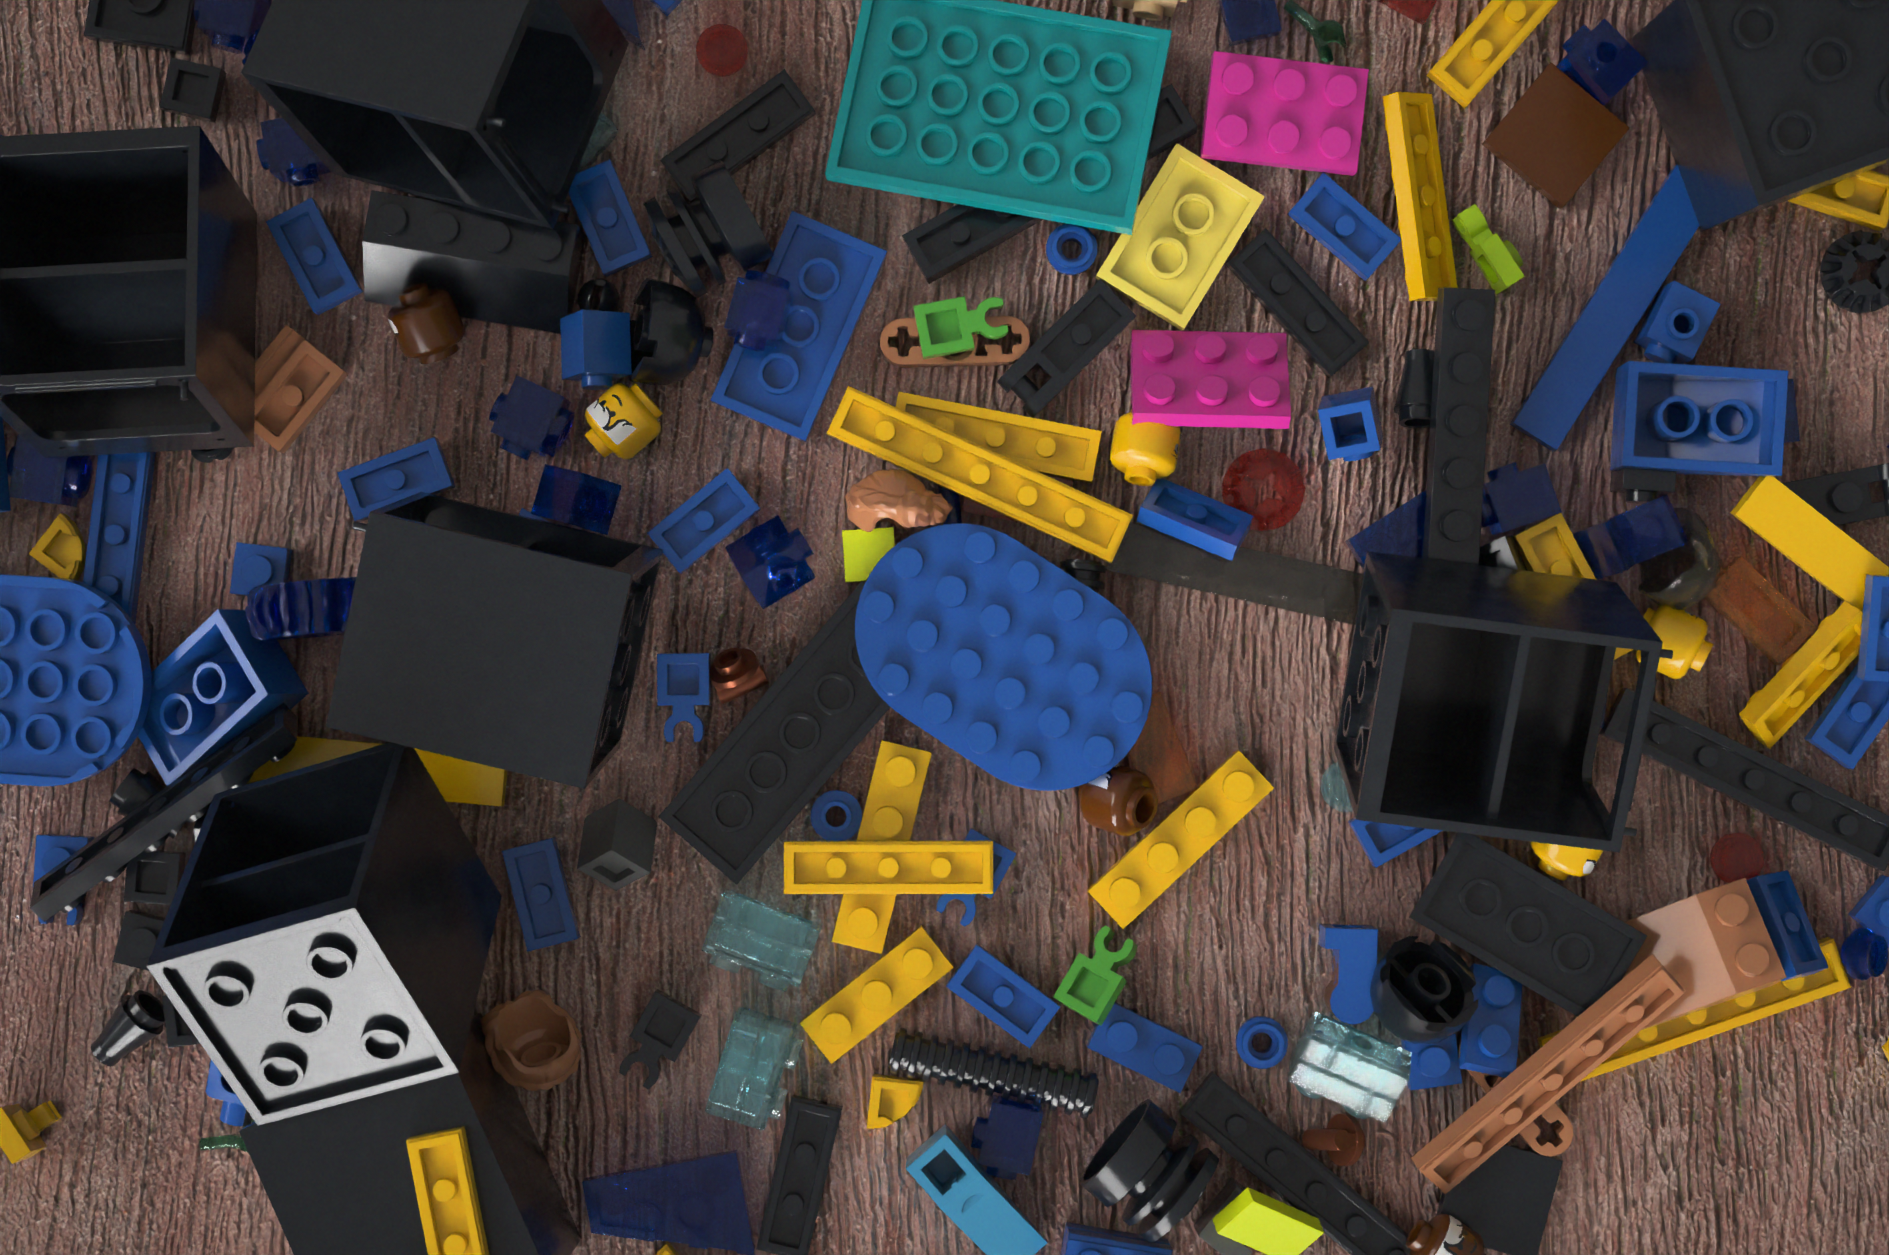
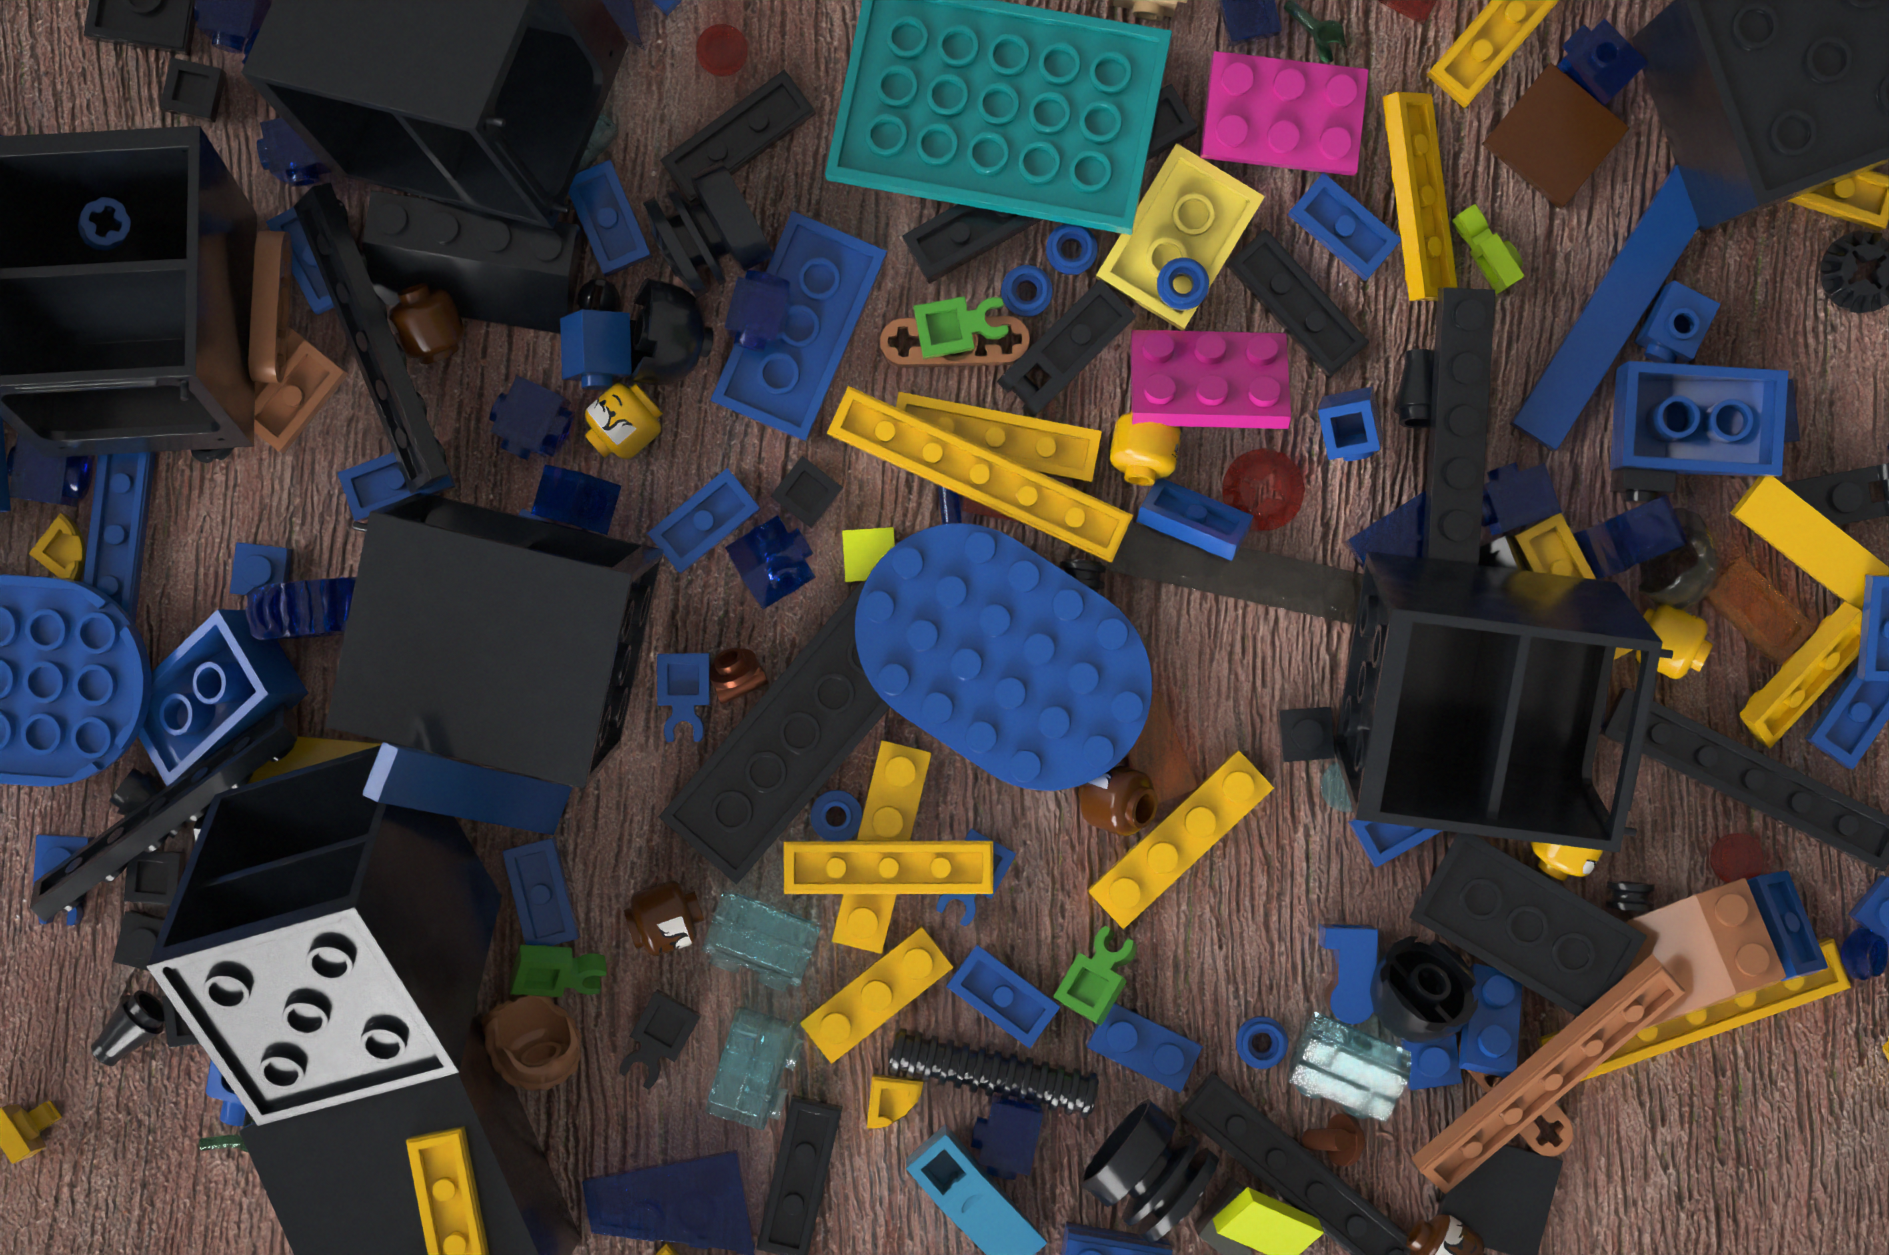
dark grey panel [577,798,657,891] -> none
nougat hair [845,469,953,532] -> none
none -> blue bush [78,197,131,251]
none -> nougat beam [248,230,292,383]
none -> black plate [293,183,449,494]
none -> blue tile [363,742,572,835]
none -> bright green plate [509,945,607,997]
none -> reddish brown head [624,880,705,956]
none -> black plate [770,456,844,529]
none -> blue plate [1001,265,1053,317]
none -> blue plate [1157,258,1209,310]
none -> black plate [1277,707,1335,762]
none -> black bush [1606,881,1655,911]

